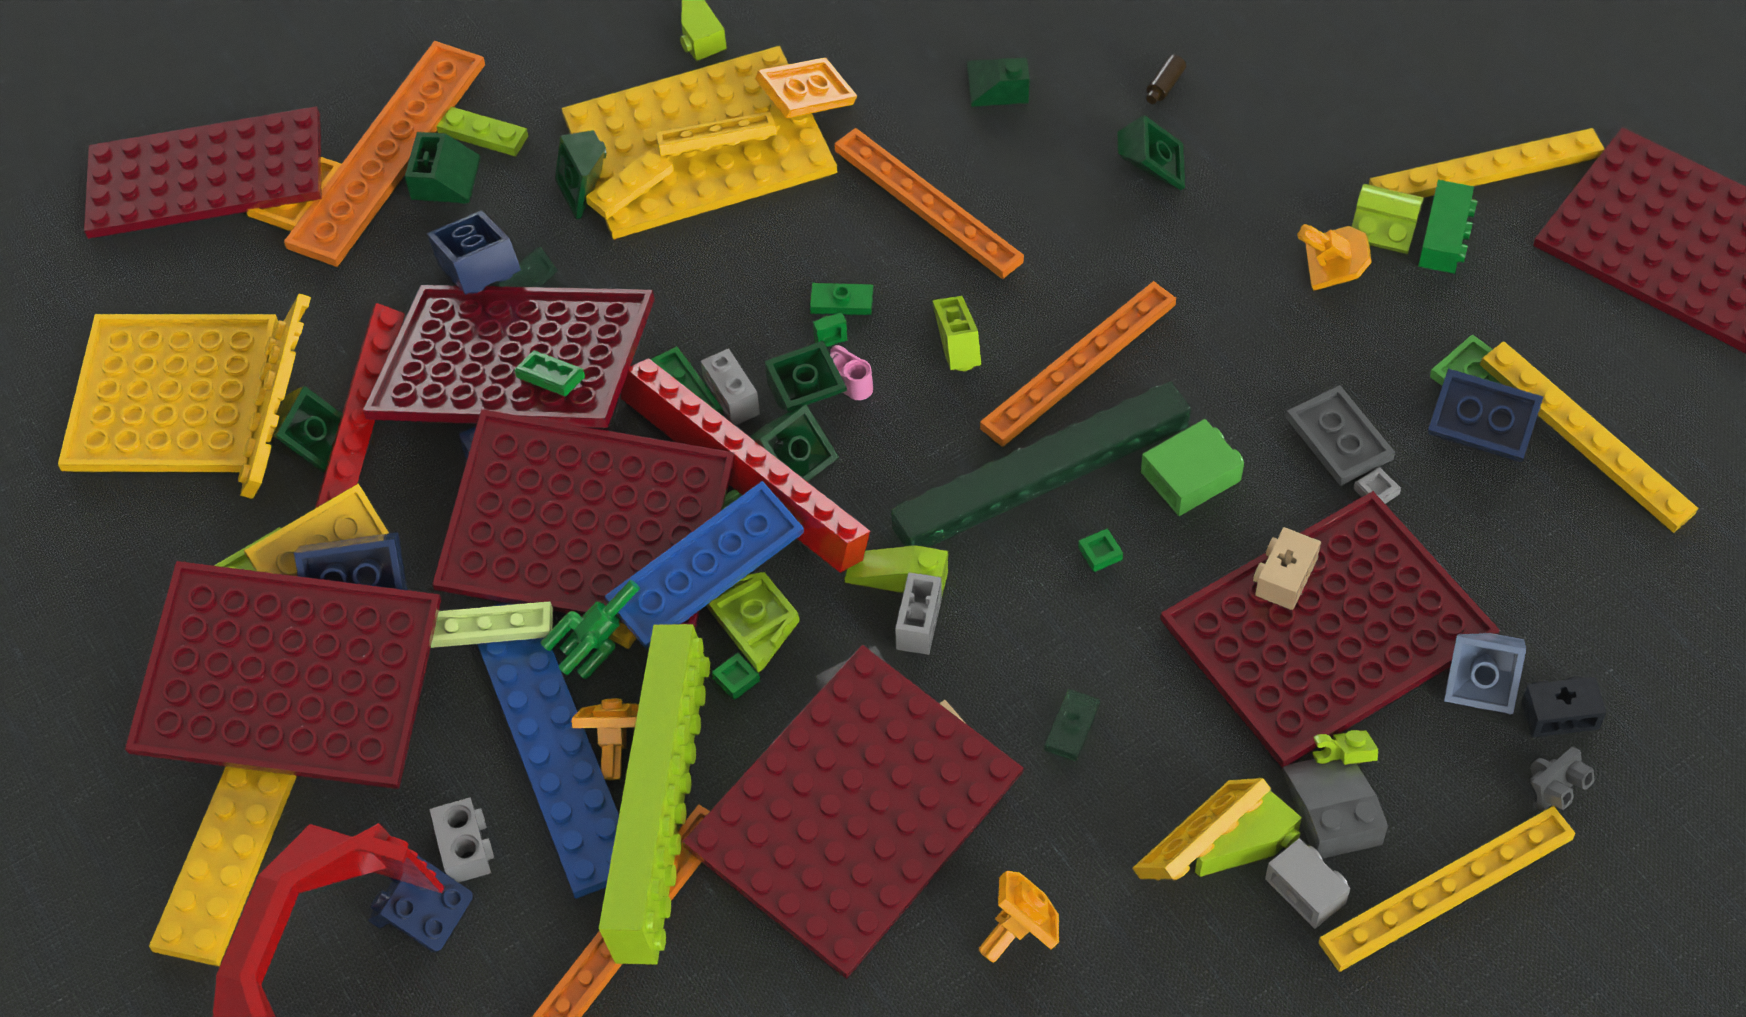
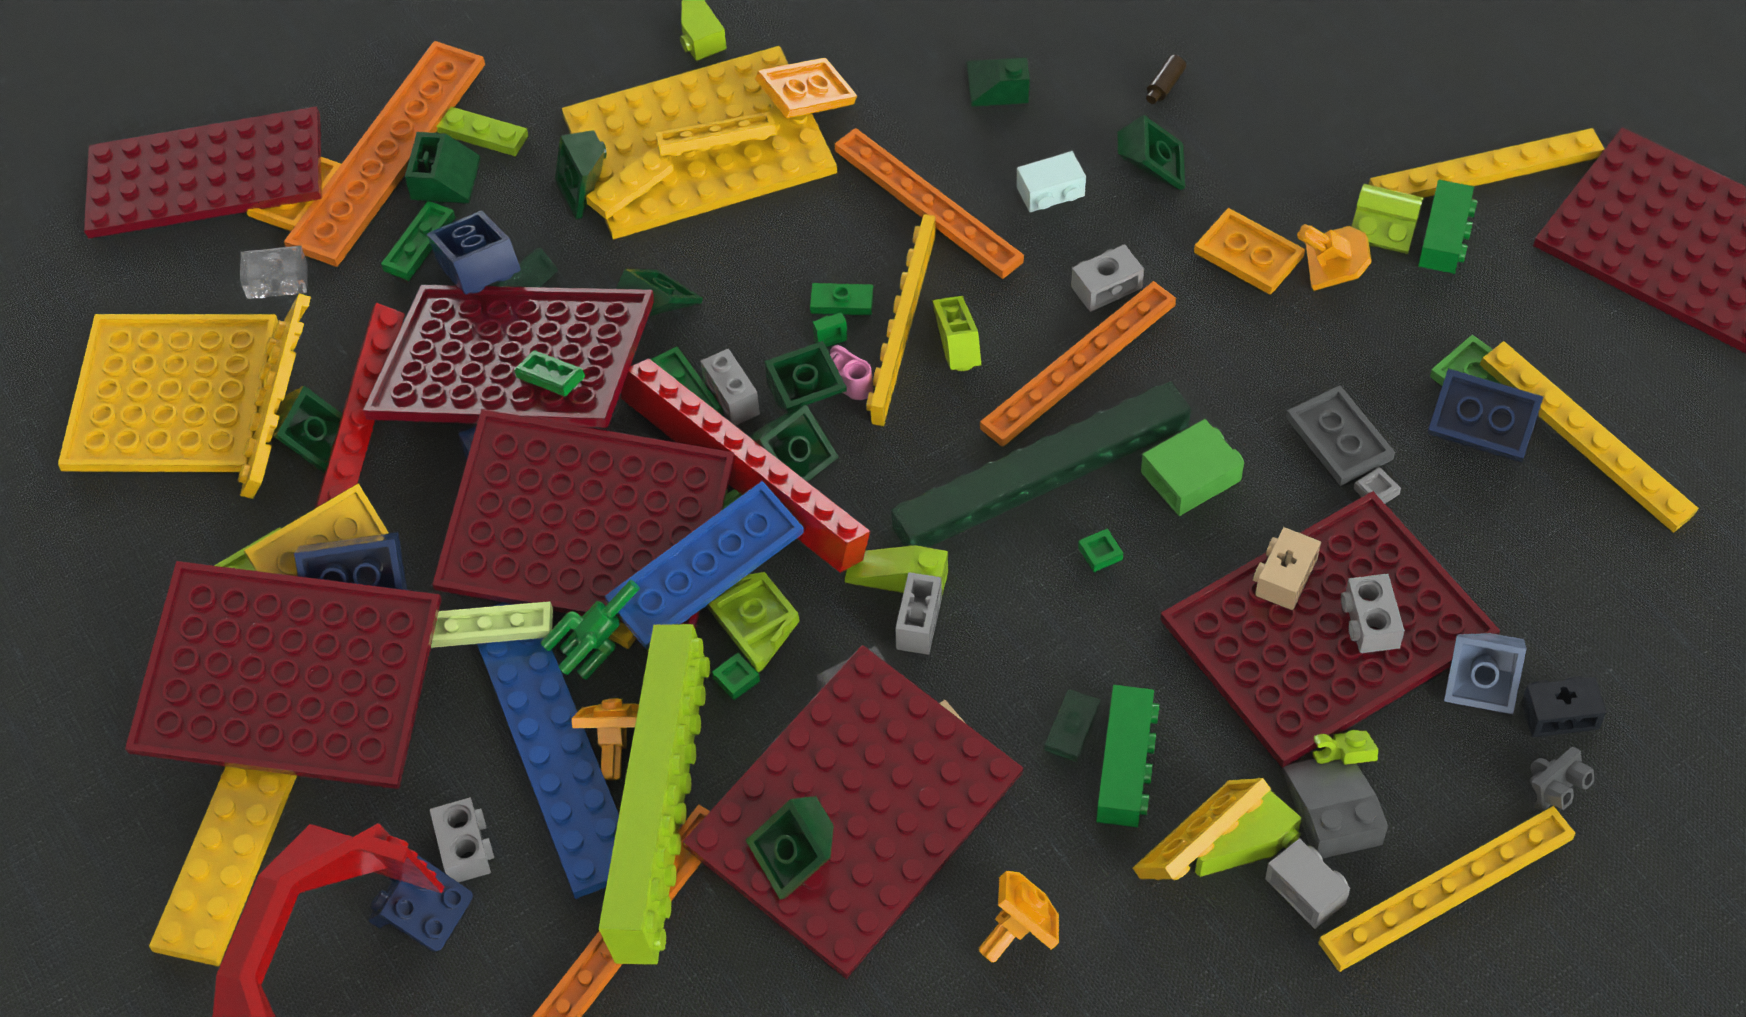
none -> clear brick [240,246,308,299]
none -> green plate [381,201,455,281]
none -> dark green slope [616,269,703,316]
none -> dark green slope [746,796,834,900]
none -> yellow plate [866,214,936,426]
none -> light aqua brick [1016,151,1086,212]
none -> light grey brick [1071,244,1144,312]
none -> green brick [1096,685,1160,828]
none -> light orange plate [1194,208,1305,295]
none -> light grey brick [1341,574,1405,653]

